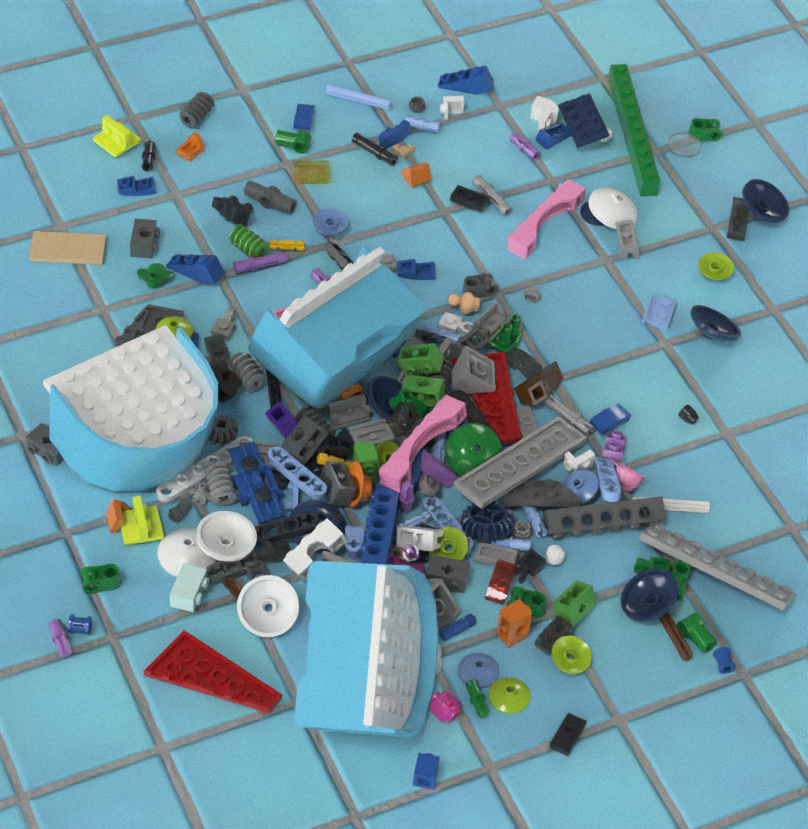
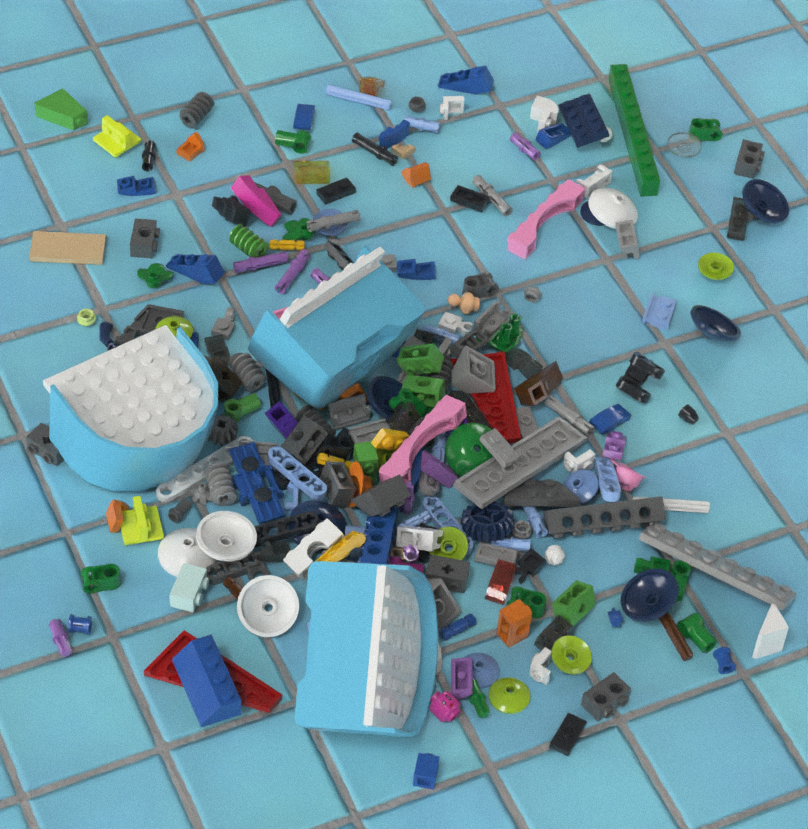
none -> bright green slope [34,88,88,130]
none -> yellowish green plate [77,309,96,326]
none -> dark blue arm [99,321,120,351]
none -> blue slope [172,634,241,727]
none -> bright green piece [223,393,261,424]
none -> dark pink slope [231,175,282,227]
none -> medium lavender pin [275,249,311,294]
none -> green plate [282,218,315,241]
none -> light grey pin [307,210,361,232]
none -> yellow hinge [314,531,366,562]
none -> black plate [317,177,356,205]
none -> dark grey slope [351,474,411,517]
none -> clear orange slope [360,76,385,97]
none -> yellow plate [371,428,409,451]
none -> medium lavender slope [451,657,473,700]
none -> light grey plate [479,428,520,468]
none -> white bracket [529,647,552,685]
none -> white hinge [576,165,613,199]
none -> dark grey brick [581,672,631,722]
none -> blue plate [607,607,624,628]
none -> black piece [616,352,665,404]
none -> dark grey brick [734,139,765,179]
none -> white slope [752,604,789,659]

